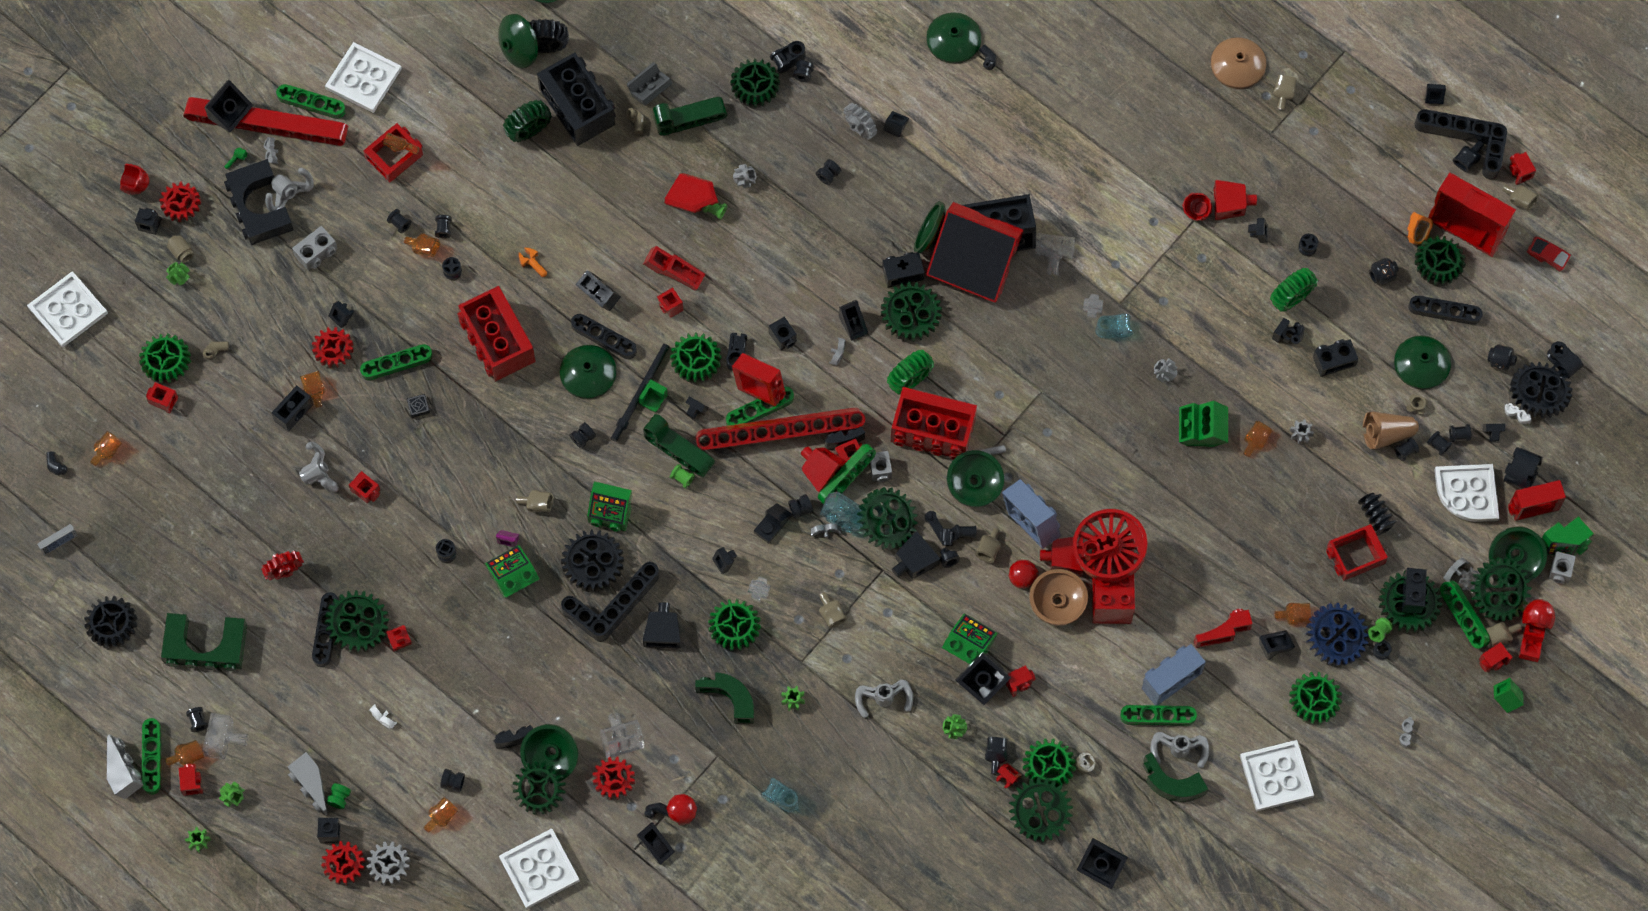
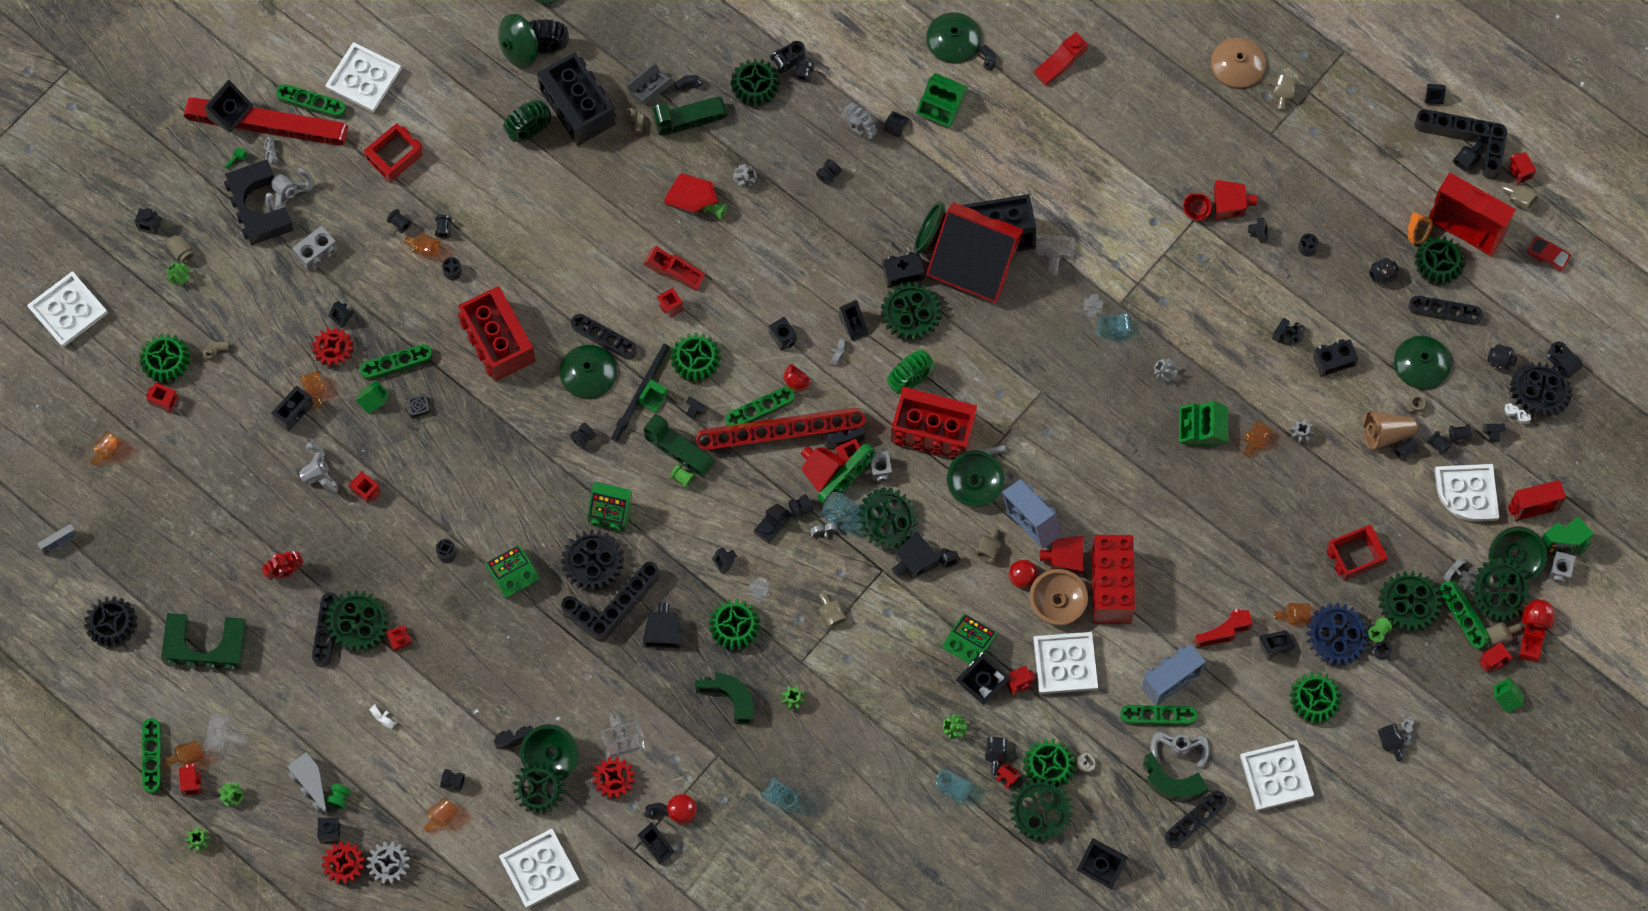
black arm [46,451,67,476] -> none
slope [107,734,143,799] -> none
red hair [120,163,149,195] -> none
red gear [159,181,201,222] -> none
black bush [186,707,208,732] -> none
clear orange piece [383,133,420,154] -> none
magenta slope [496,530,519,547] -> none
dark tan piece [516,490,554,512] -> none
orange bar [519,247,547,277] -> none
black brick [575,270,621,311] -> none
black piece [726,333,747,371] -> none
red window [732,353,786,406] -> none
light grey piece [855,680,913,718] -> none
black pin [925,511,977,546] -> none
red piece [1073,509,1148,582] -> none
green gear [1270,268,1318,312] -> none
black piece [1358,493,1396,536] -> none
black brick [1402,568,1427,614] -> none
black brick [1503,447,1543,489] -> none
none -> green panel [355,380,389,414]
none -> black arm [673,75,702,91]
none -> red hair [783,364,811,391]
none -> green piece [916,73,969,128]
none -> clear light blue piece [935,770,975,804]
none -> red slope [1033,32,1088,86]
none -> white plate [1033,632,1098,694]
none -> black beam [1164,791,1227,848]
none -> black piece [1377,723,1405,762]

